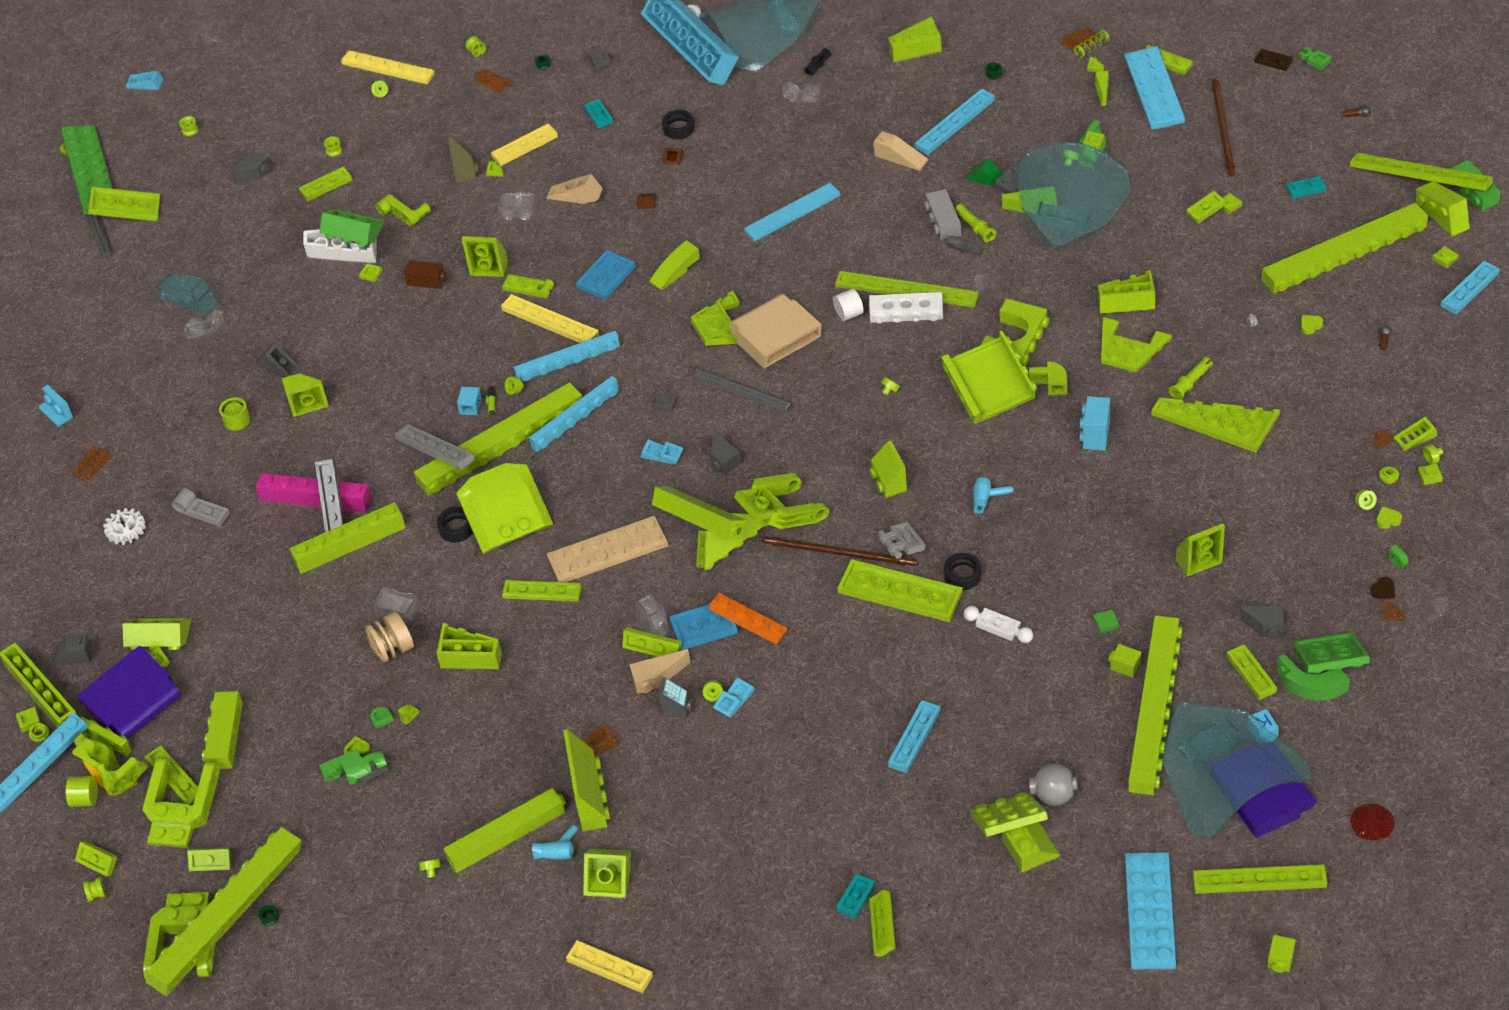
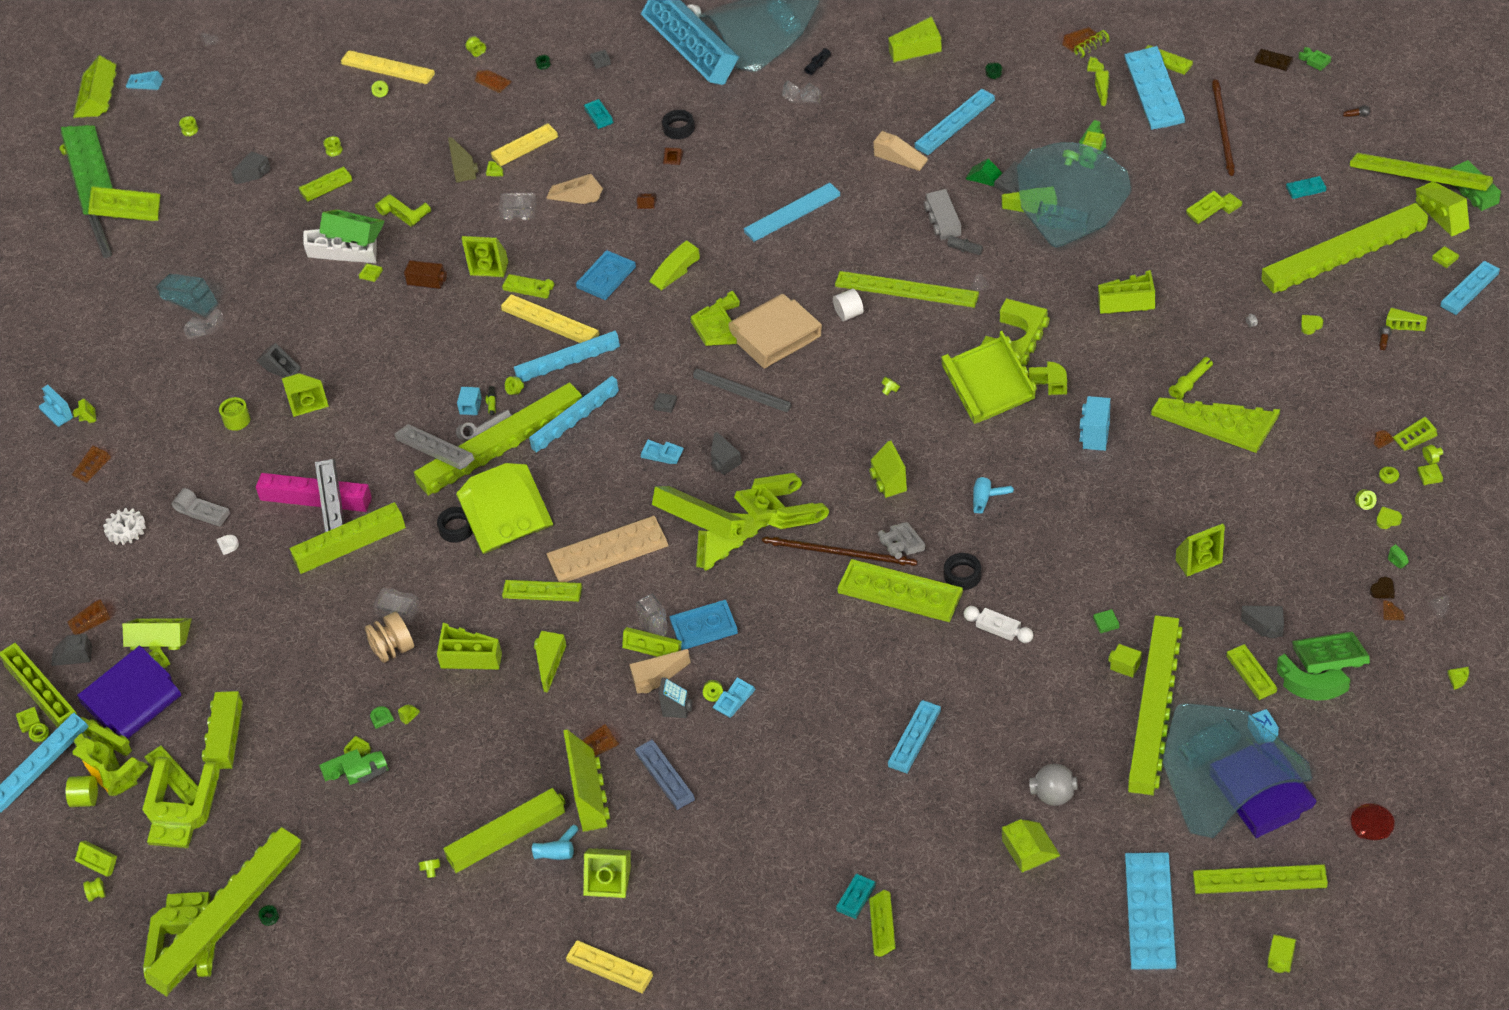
lime plate [187,847,232,871] -> none
orange plate [708,593,788,645] -> none
white brick [869,292,943,323] -> none
lime pin [955,204,997,243] -> none
lime plate [969,792,1048,837] -> none
lime wing [1101,317,1172,372] -> none
none -> clear orange slope [67,599,110,635]
none -> lime slope [73,55,116,118]
none -> lime tile [73,398,96,423]
none -> white tile [216,535,239,555]
none -> light grey plate [456,410,512,441]
none -> lime slope [534,631,566,693]
none -> sand blue plate [635,740,695,810]
none -> lime slope [1386,308,1427,331]
none -> lime tile [1447,667,1469,690]

